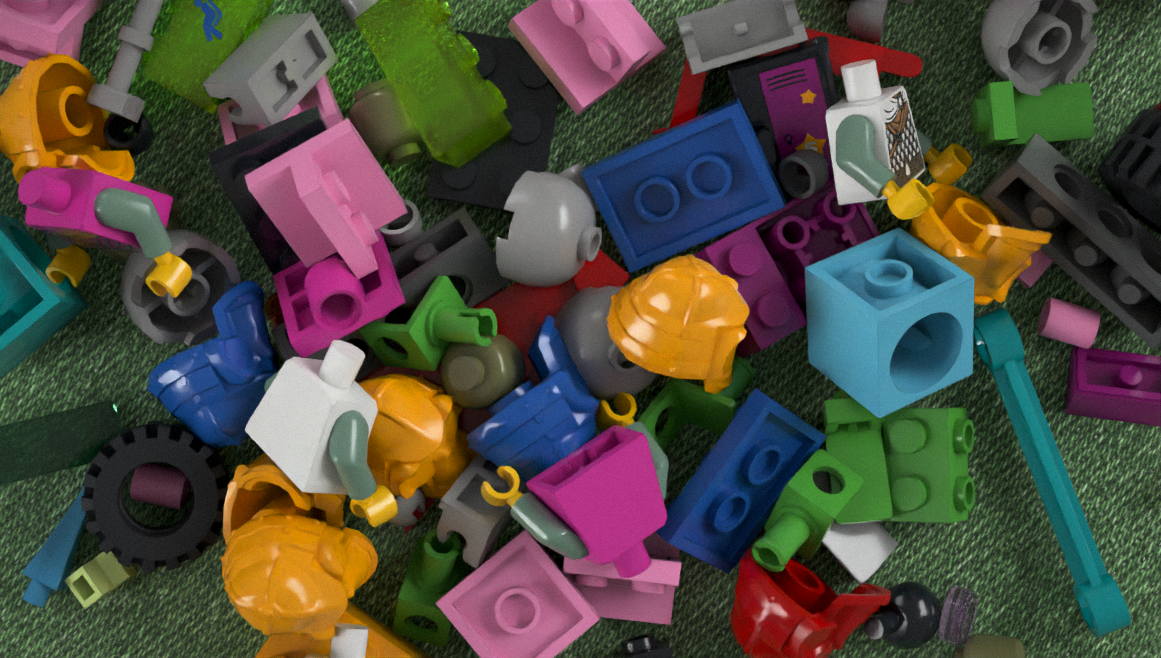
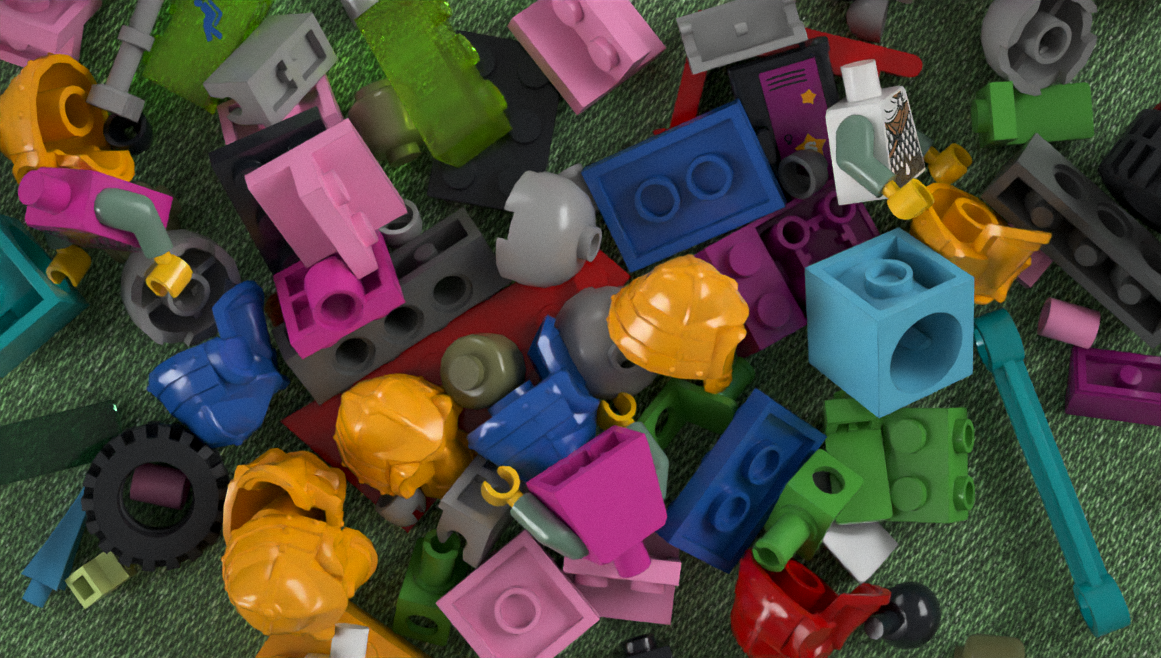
white torso [244,340,398,528] -> none
bright green bracket [359,275,498,371] -> none
tile [938,585,978,646] -> none

